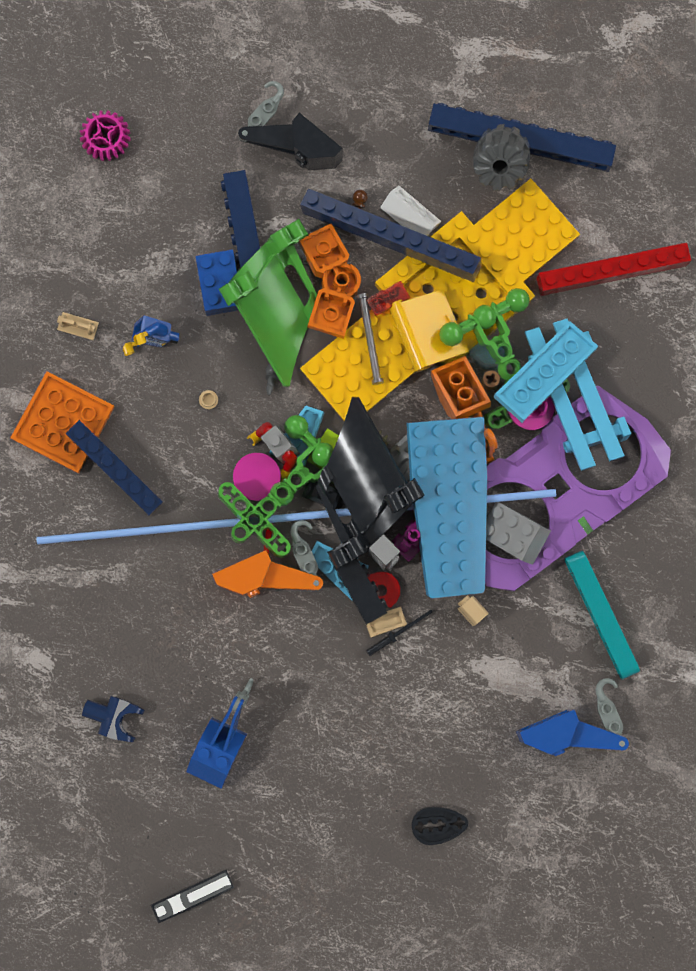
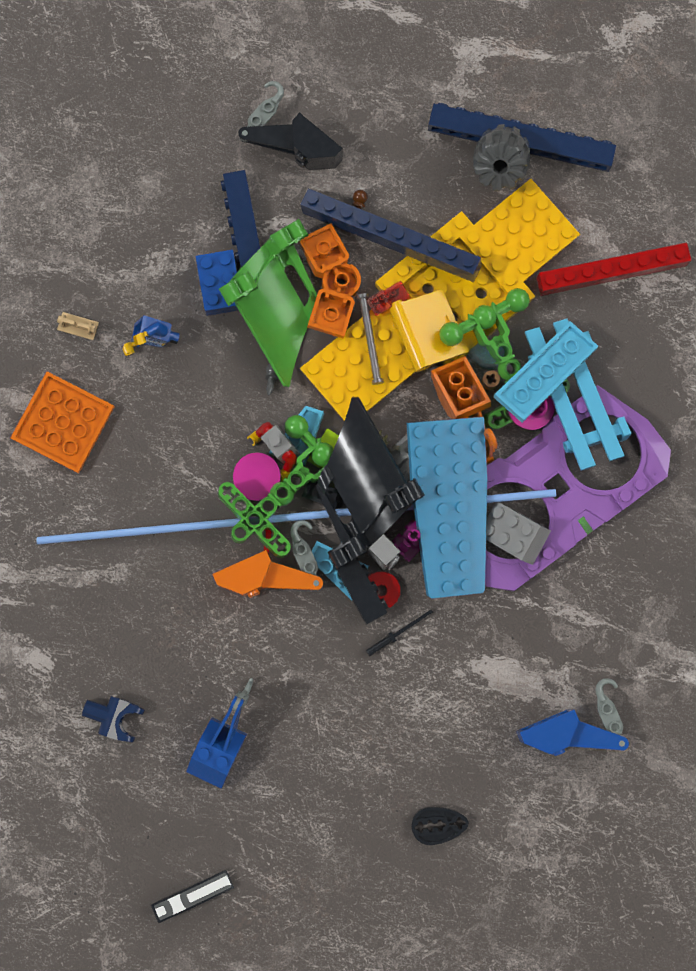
dark blue brick [65,420,163,516] -> none
dark pink gear [80,110,131,161] -> none
tan plate [199,390,218,409] -> none
tan tile [366,607,407,637] -> none
white panel [381,186,441,236] -> none
tan brick [458,595,489,626] -> none
teal beam [564,550,640,680] -> none

